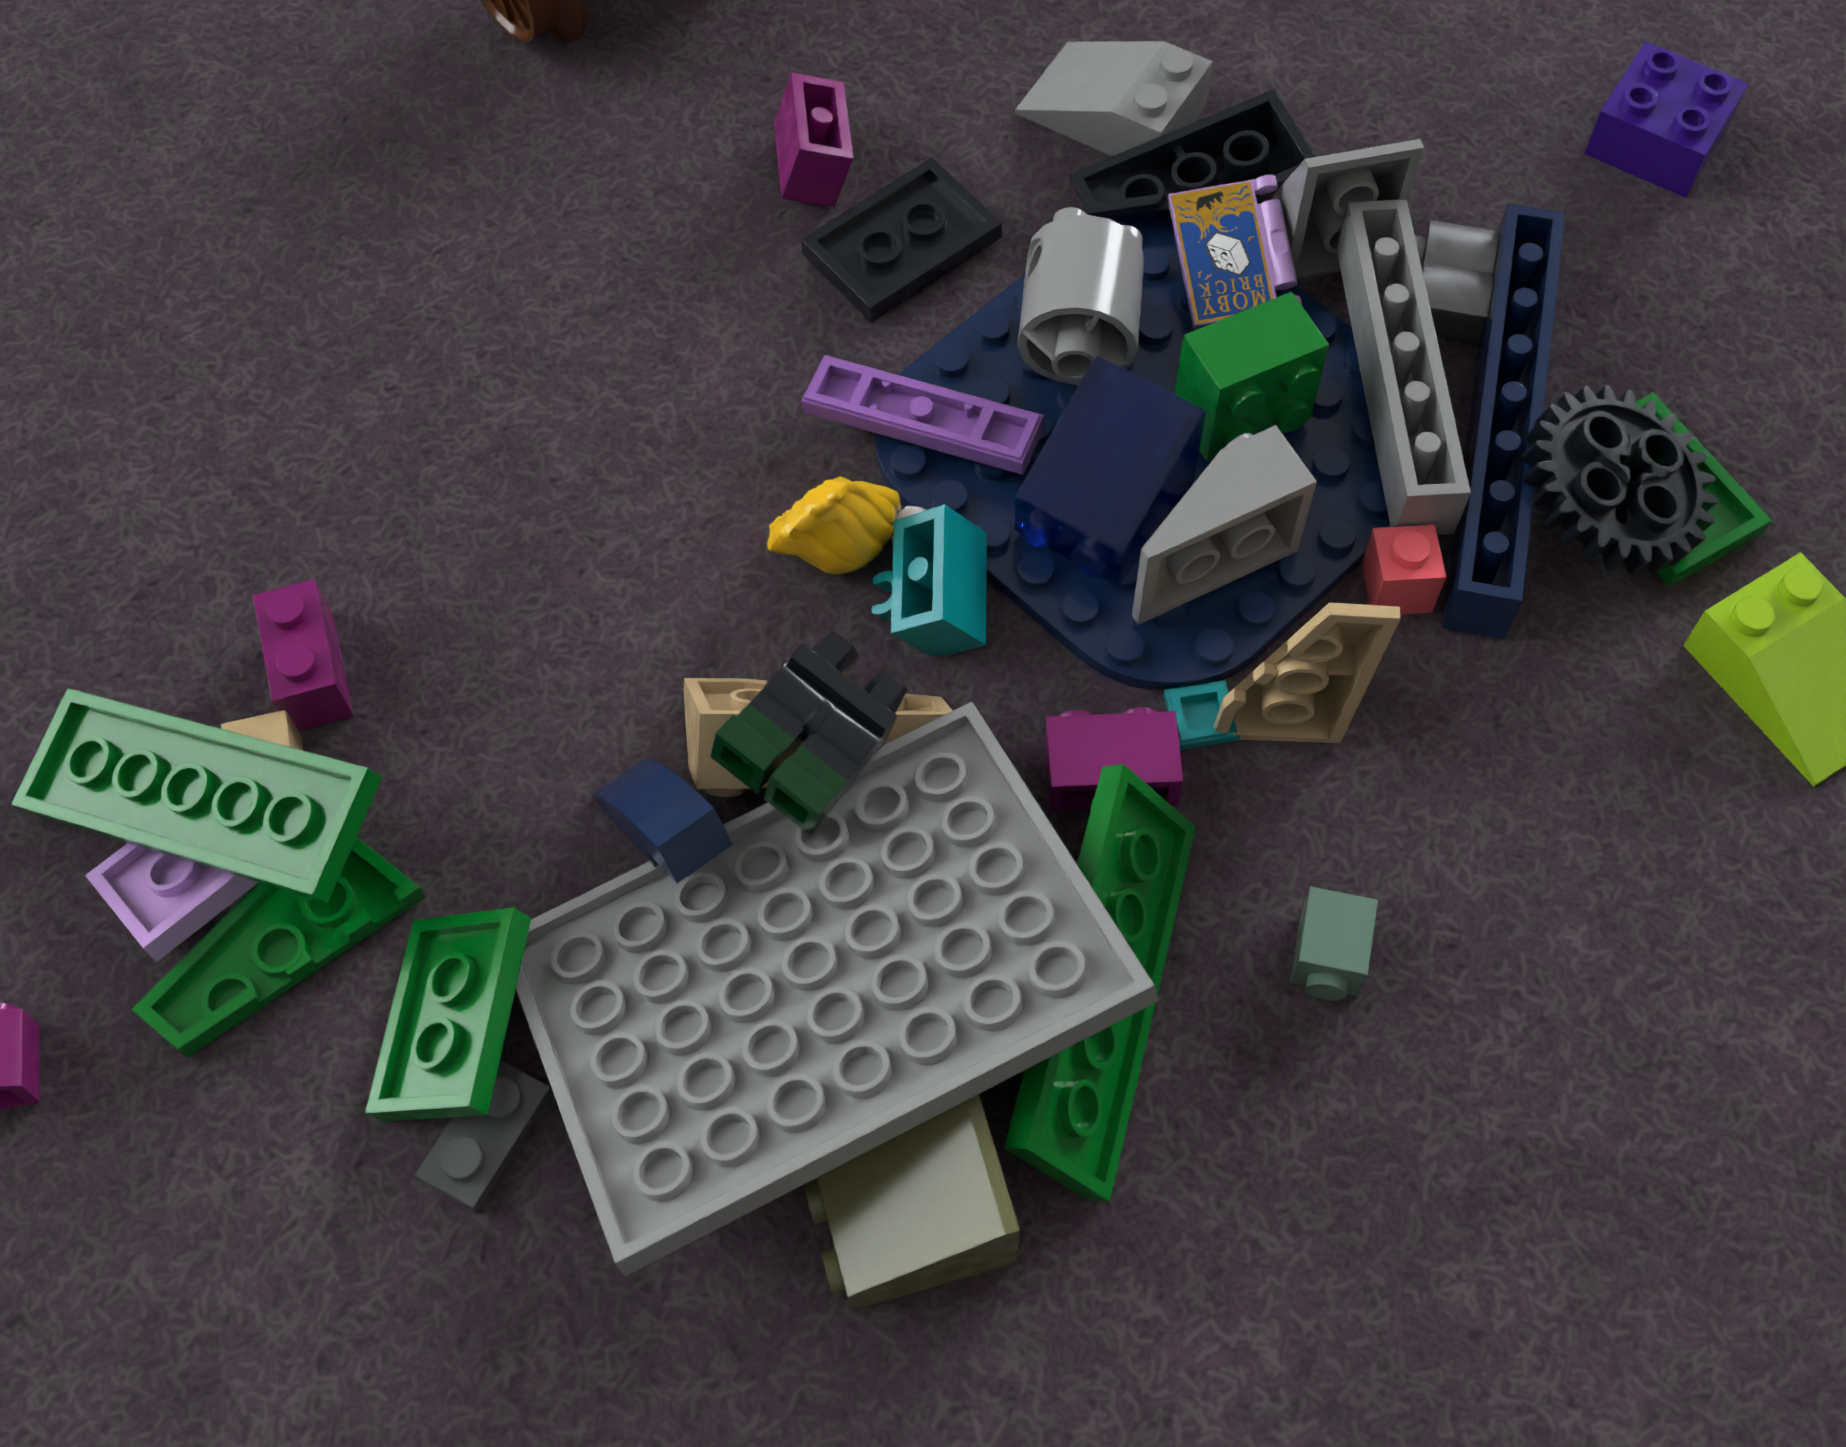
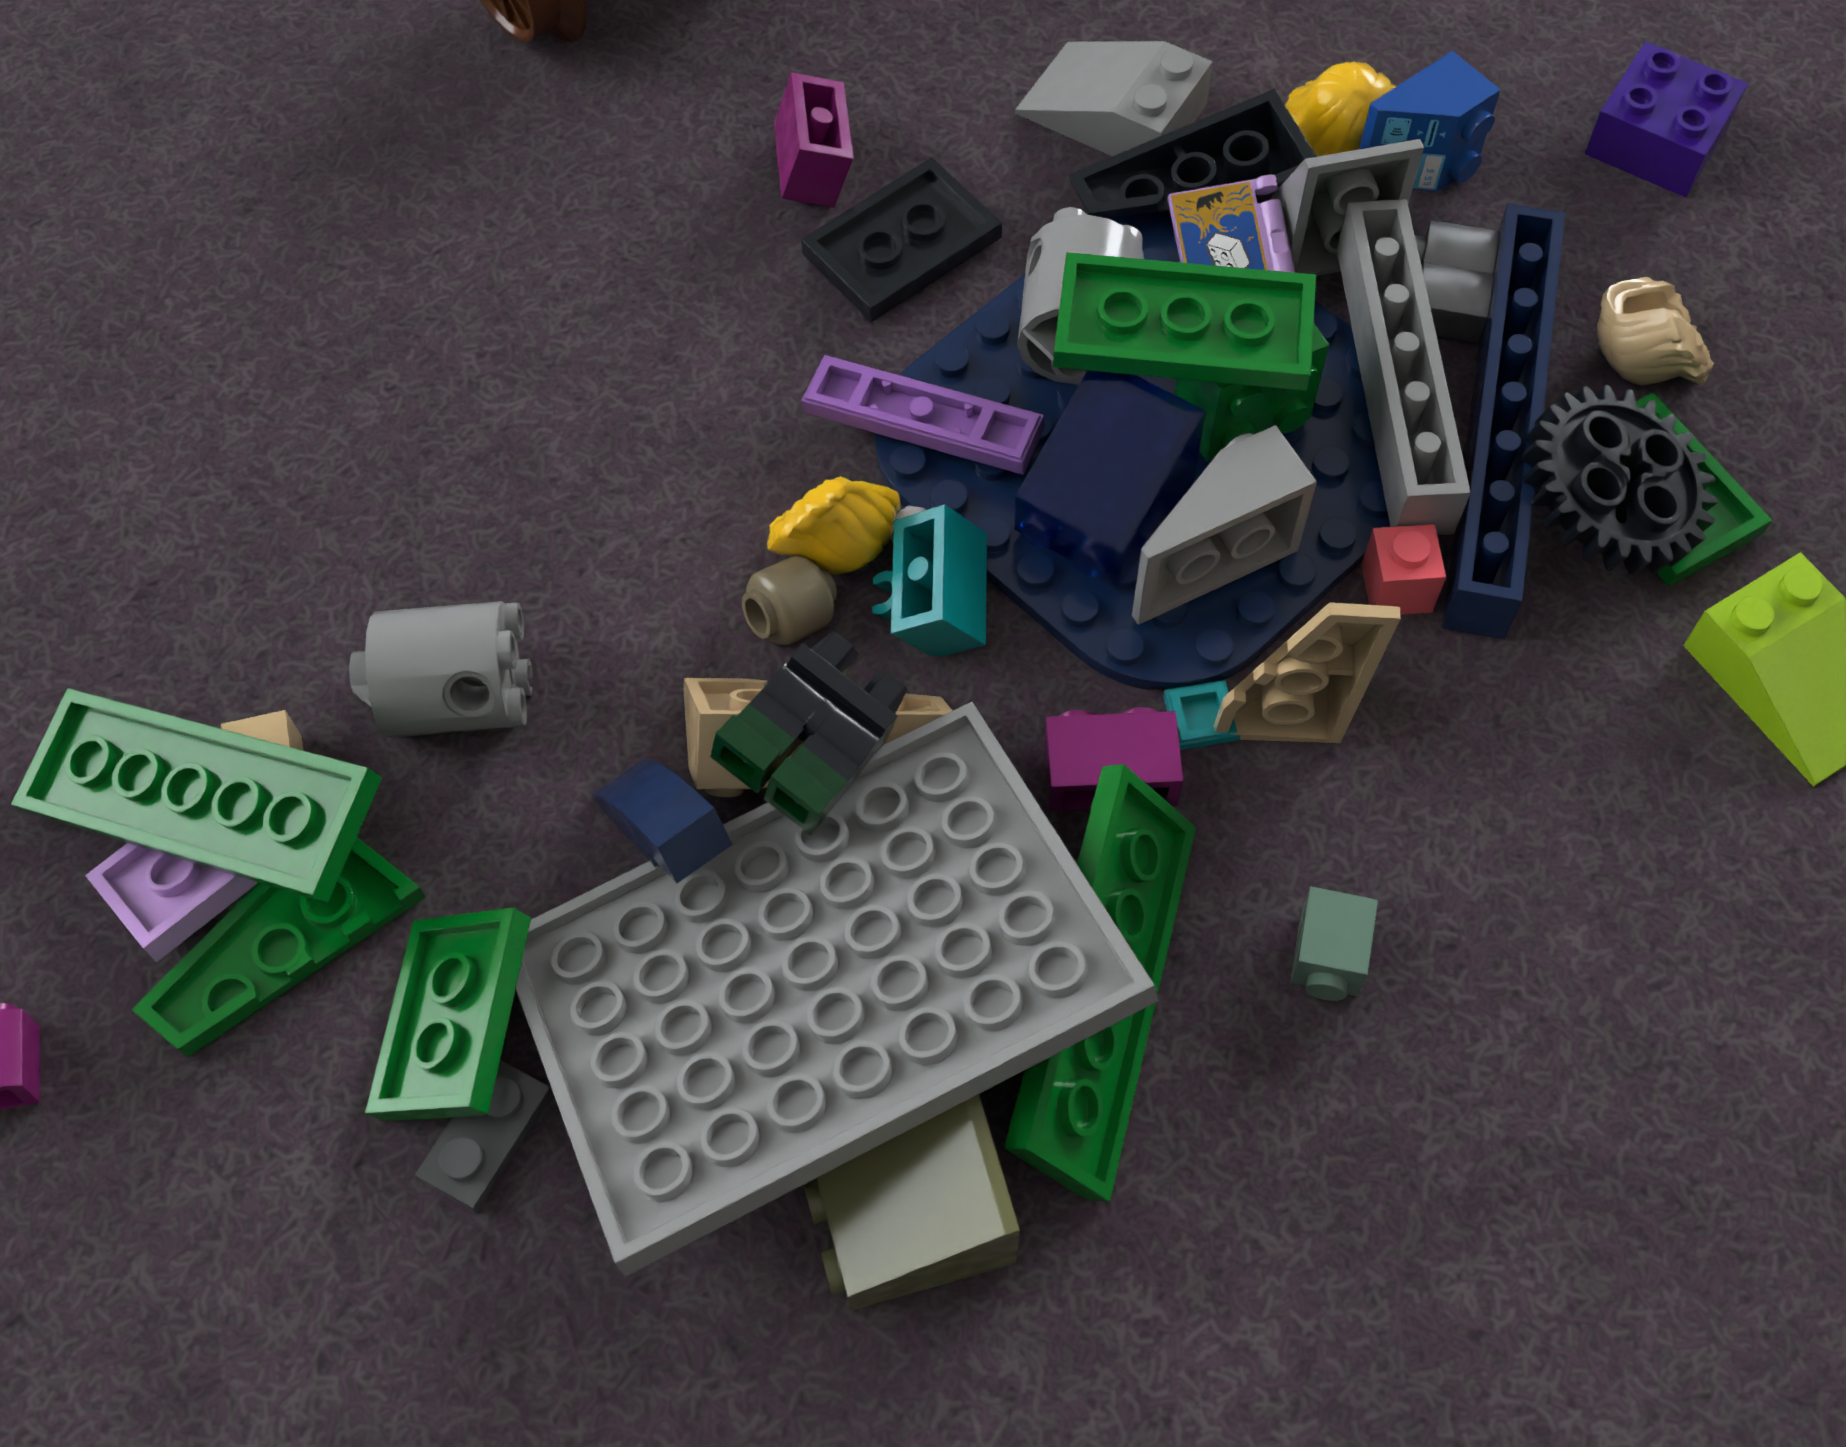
magenta brick [252,579,354,731] -> none
none -> light grey cylinder [349,601,532,738]
none -> dark tan head [742,555,837,646]
none -> green plate [1053,252,1316,391]
none -> yellow hair [1285,62,1396,157]
none -> blue slope [1359,51,1501,192]
none -> tan hair [1597,277,1714,386]

